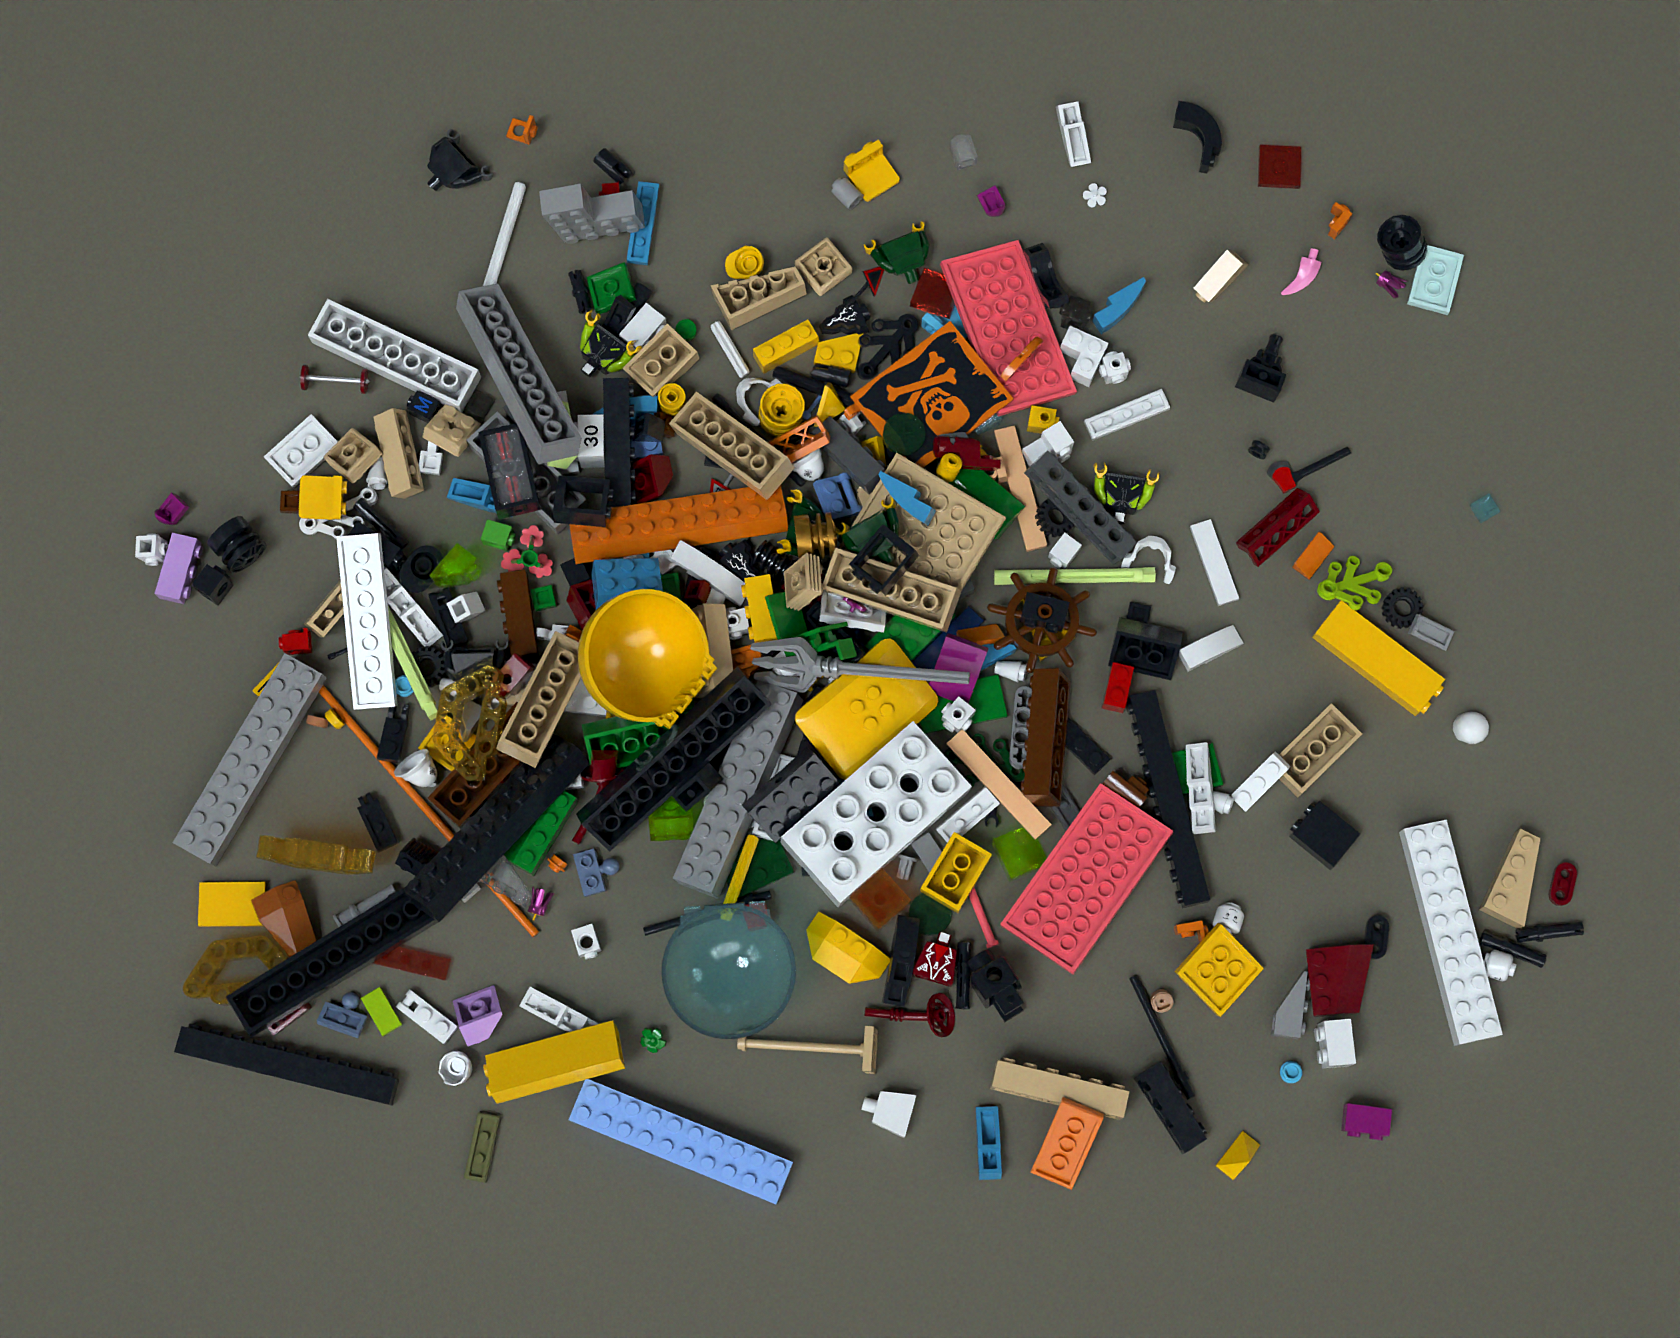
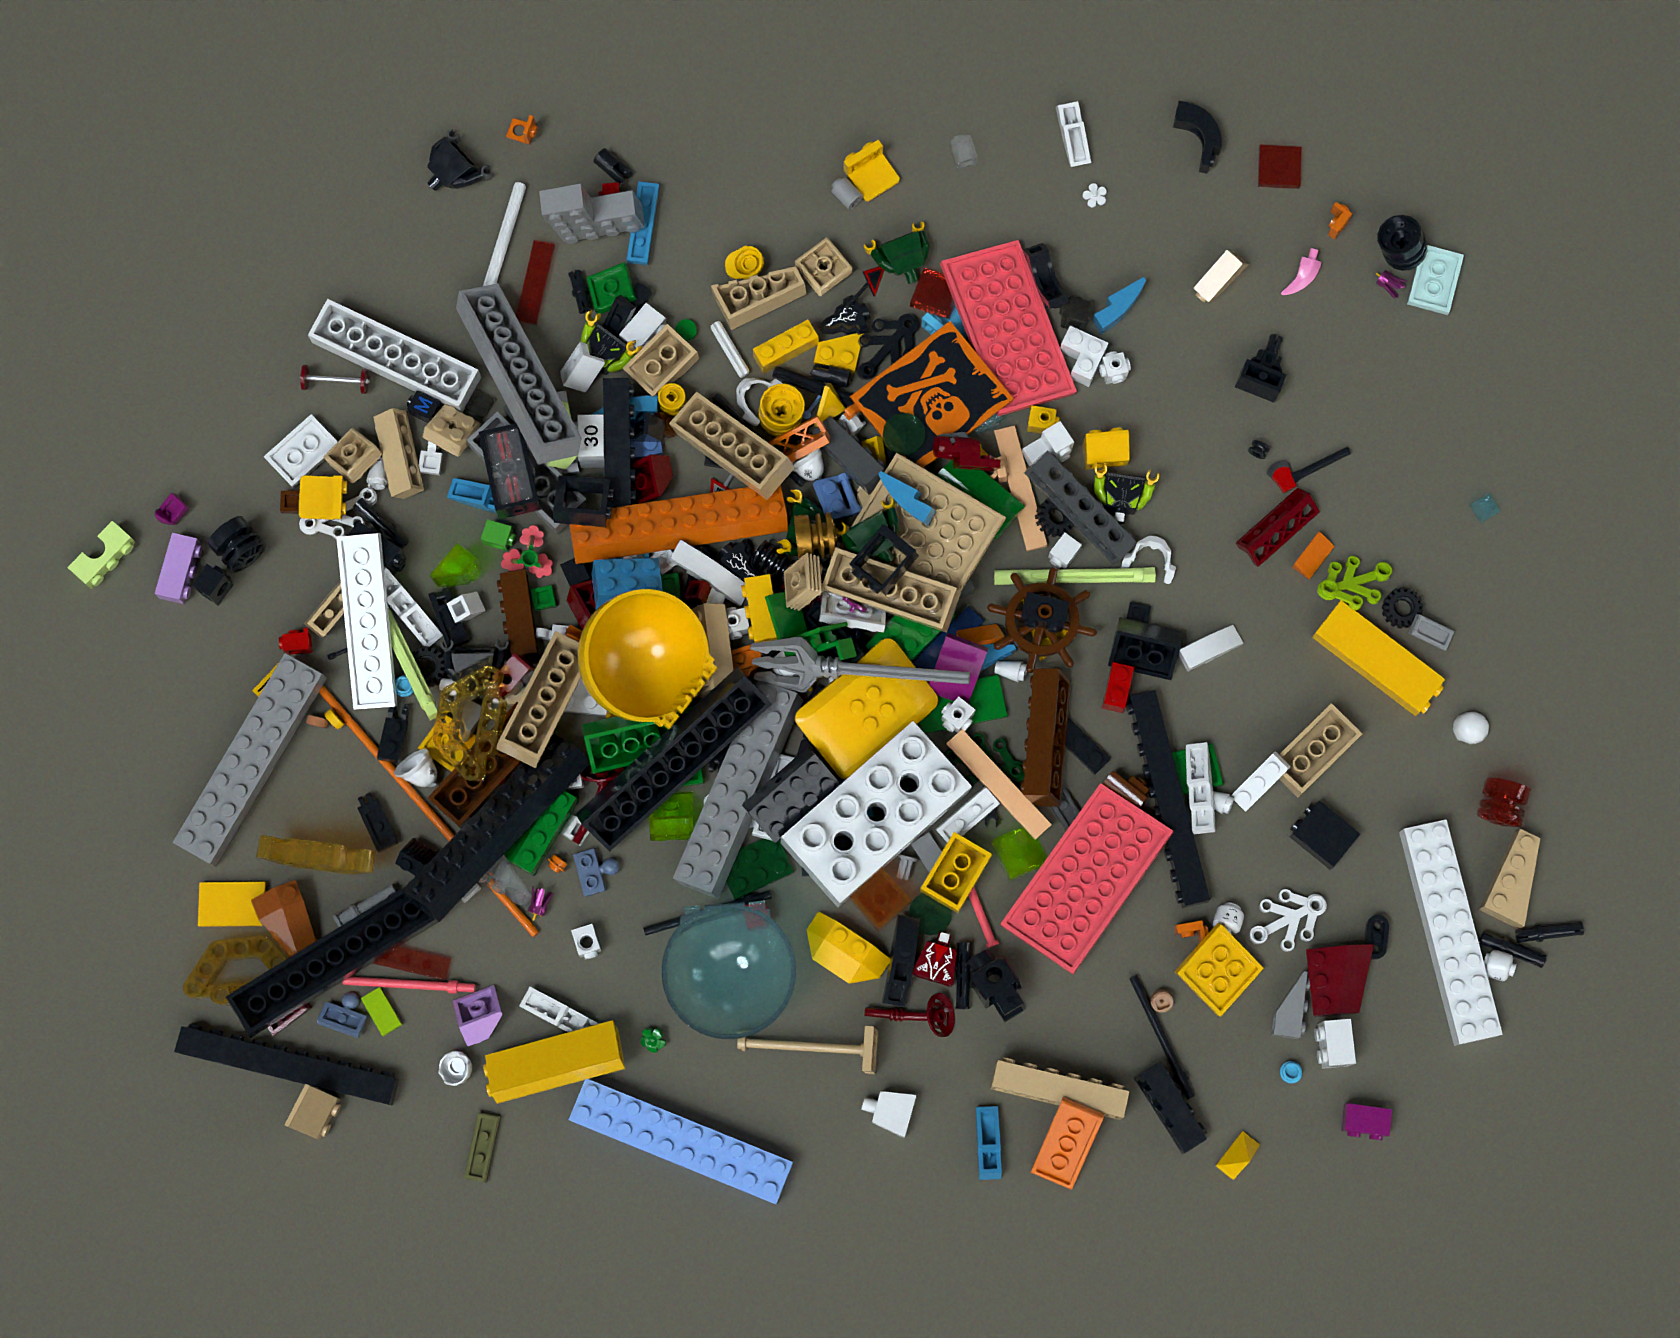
white brick [135,533,168,566] -> none
white plate [396,989,458,1045] -> none
black piece [399,545,444,593] -> none
dark red brick [590,750,618,780] -> none
black brick [672,762,724,812] -> none
yellow axle [720,834,759,919] -> none
yellow brick [936,453,962,483] -> none
magenta plate [976,185,1006,217] -> none
orange tile [1000,337,1043,381] -> none
light grey beam [1009,686,1032,769] -> none
white tile [1084,389,1170,441] -> none
white tile [1190,519,1239,606] -> none
dark red plate [1548,862,1577,906] -> none
none -> yellowish green arch [67,521,136,589]
none -> tan slope [285,1084,341,1140]
none -> coral bar [343,976,476,994]
none -> clear red tile [516,240,555,325]
none -> white panel [560,342,605,392]
none -> white slope [560,815,590,846]
none -> yellow slope [1082,428,1129,470]
none -> white plant [1249,889,1327,952]
none -> clear red wheel [1477,778,1531,827]

